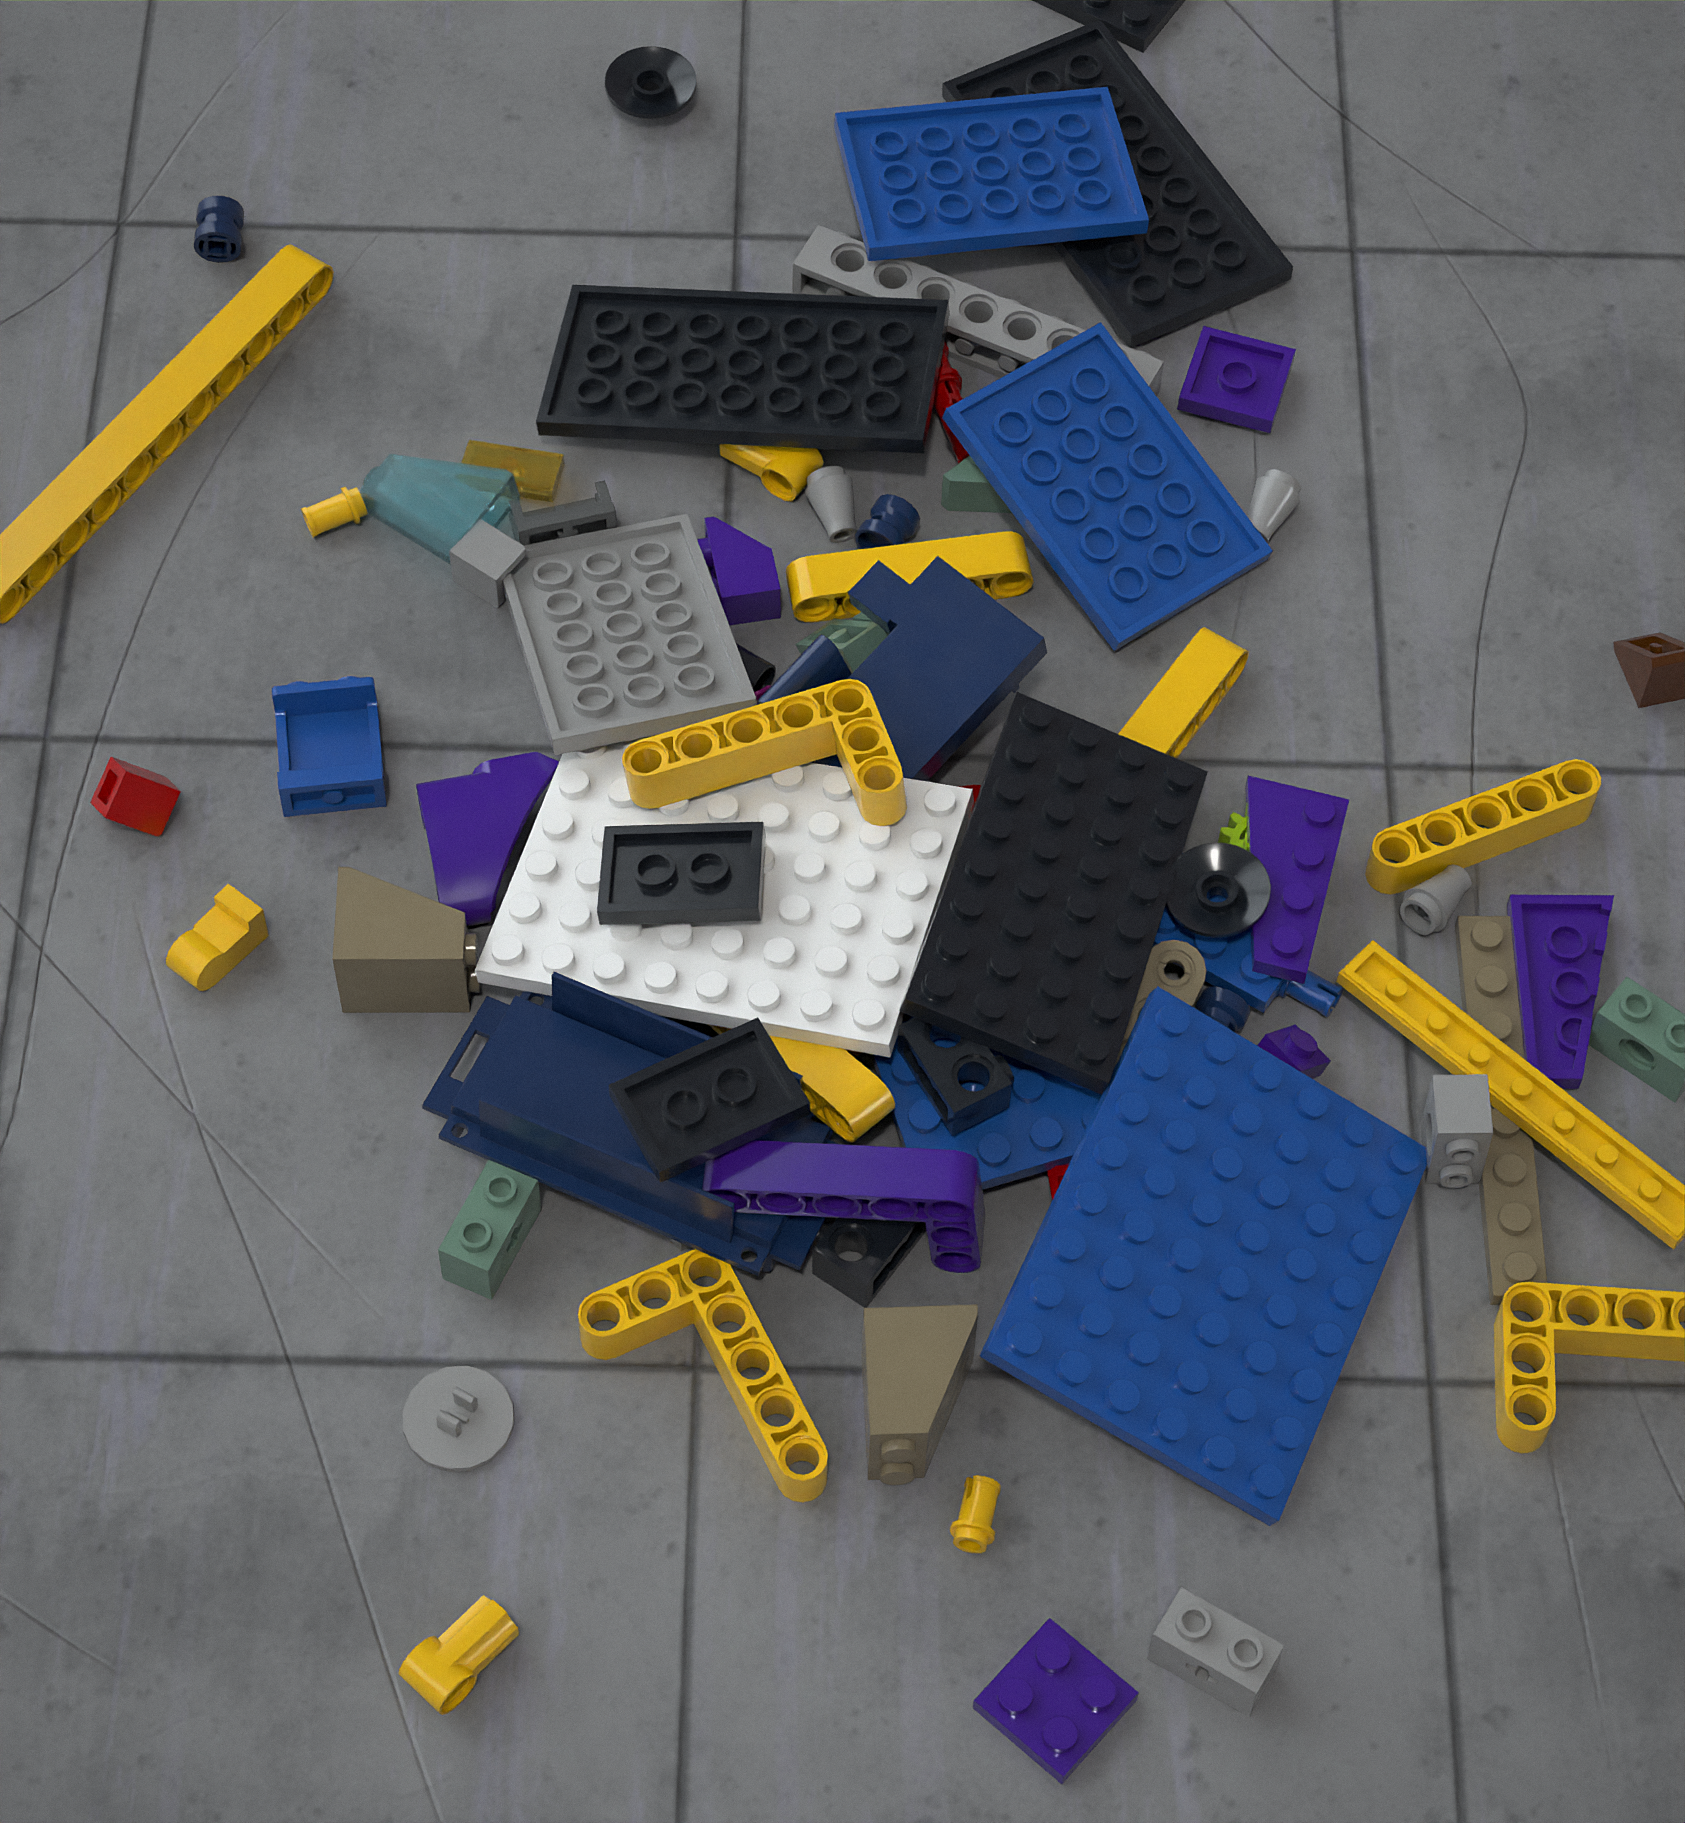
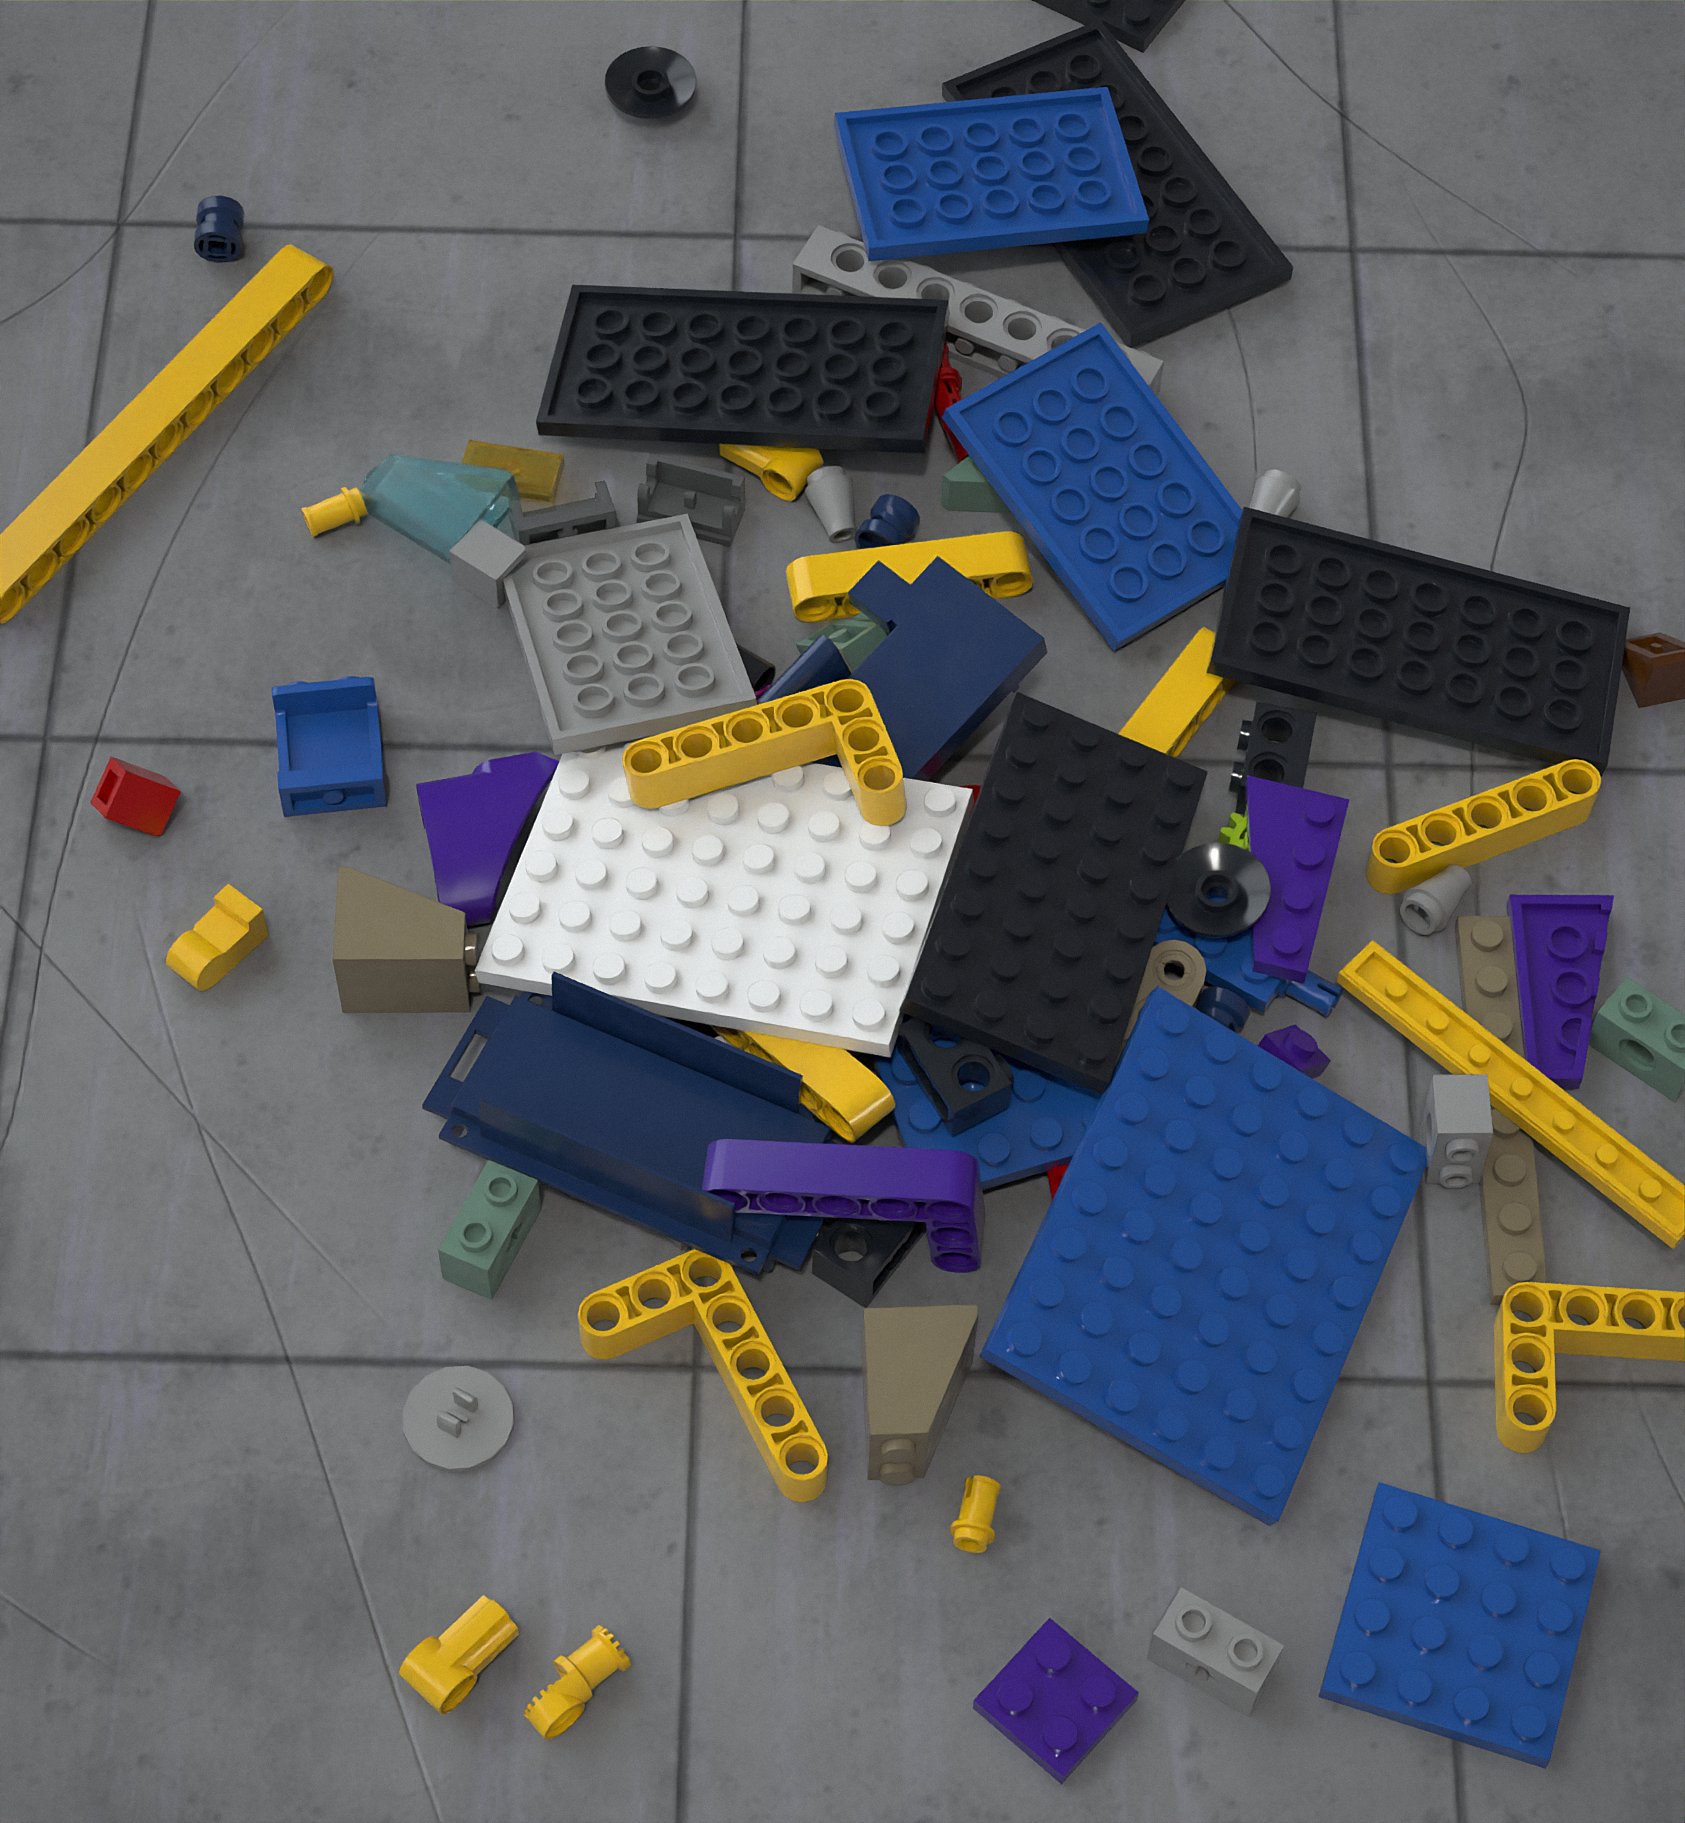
black plate [597,822,766,925] -> none
black plate [609,1017,810,1183] -> none
dark purple slope [697,516,781,626] -> none
dark purple plate [1177,326,1296,433] -> none
none -> yellow connector [524,1625,631,1740]
none -> dark grey hinge [637,453,745,547]
none -> black plate [1206,507,1630,777]
none -> black brick [1229,702,1317,815]
none -> blue plate [1319,1482,1601,1769]

